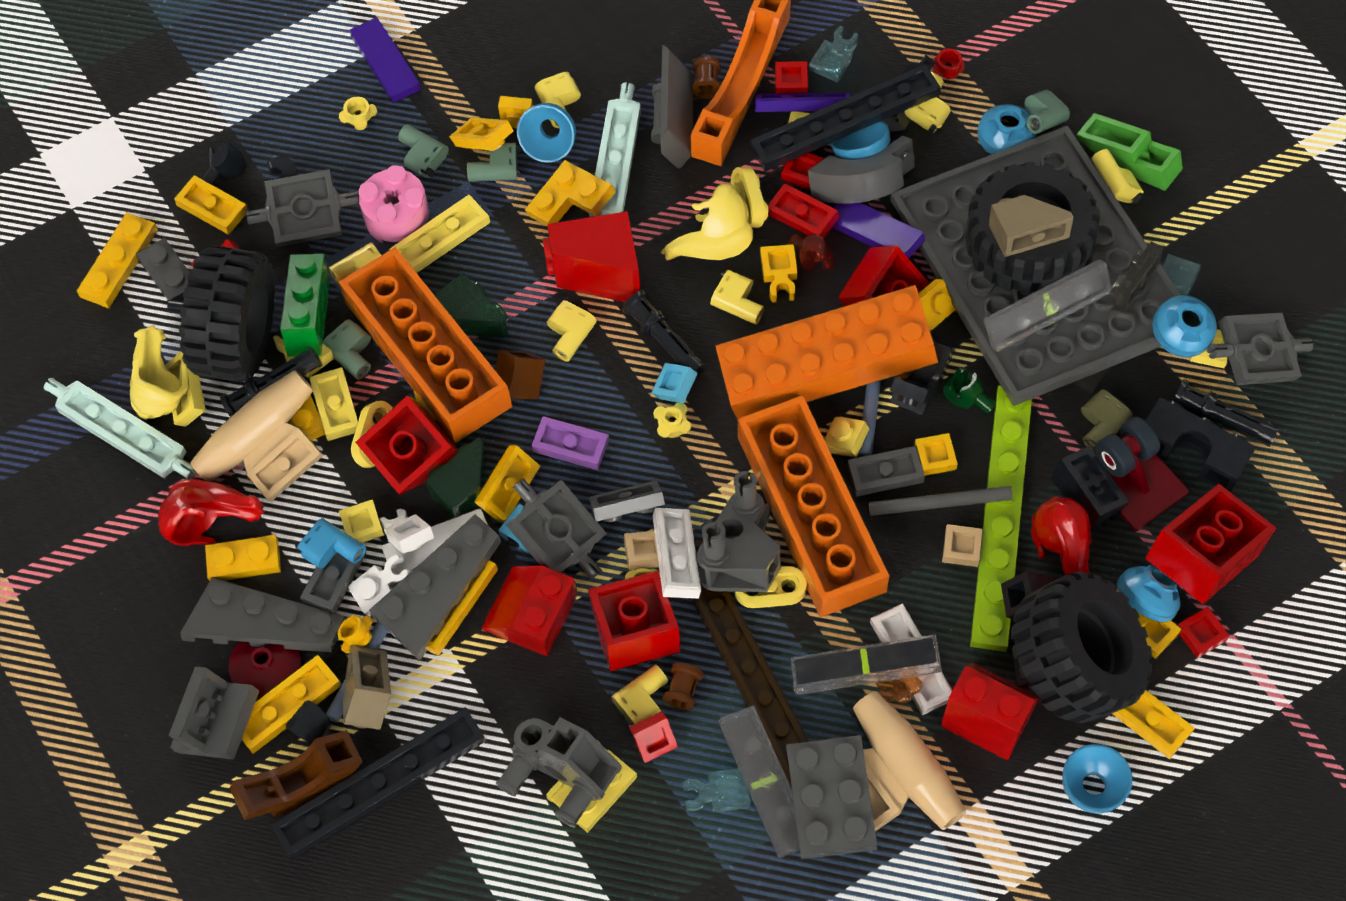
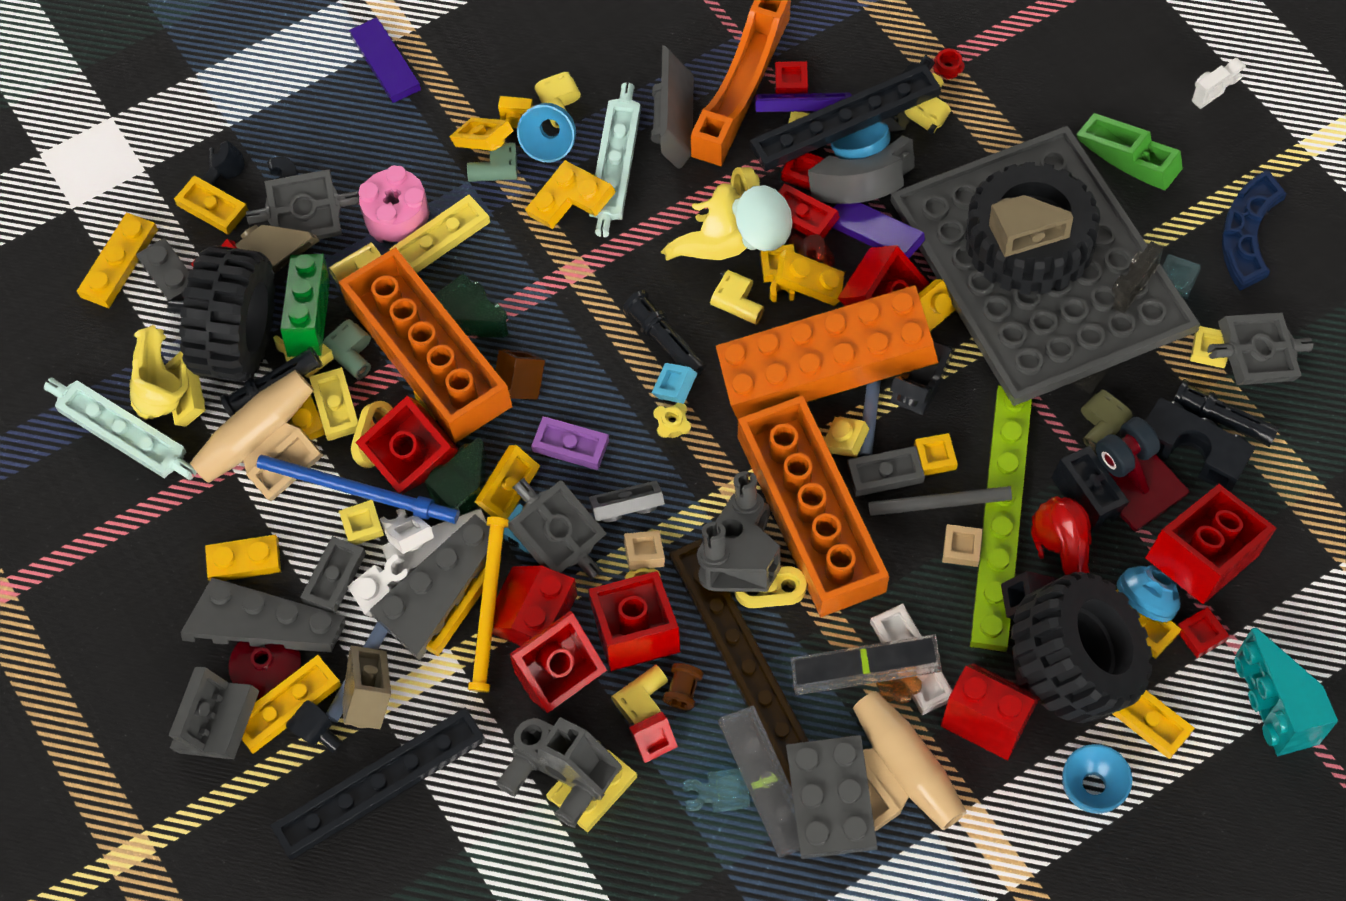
red piece [158,478,264,546] -> none
reddish brown arch [229,730,363,820] -> none
dark azure piece [295,518,366,569] -> none
yellow plate [338,615,373,653] -> none
light yellow plate [339,97,377,130] -> none
sand green piece [398,124,449,178] -> none
red slope [542,211,640,302] -> none
light yellow piece [547,299,597,362] -> none
white tile [653,507,701,599] -> none
reddish brown bush [692,56,721,99] -> none
clear light blue plate [809,26,858,83] -> none
dark green piece [943,367,996,414] -> none
dark azure piece [977,104,1037,154] -> none
clear tile [984,259,1113,352] -> none
sand green piece [1024,90,1070,134] -> none
light yellow piece [1091,149,1144,204] -> none
dark azure piece [1152,295,1217,357] -> none
none -> dark tan slope [235,225,320,274]
none -> blue bar [257,454,460,524]
none -> yellow bar [468,517,509,693]
none -> red slope [510,611,607,713]
none -> light aqua dish [732,185,793,251]
none -> yellow plate [775,249,845,306]
none -> white plate [1192,58,1246,109]
none -> dark blue tile [1222,169,1287,291]
none -> teal slope [1234,627,1338,757]

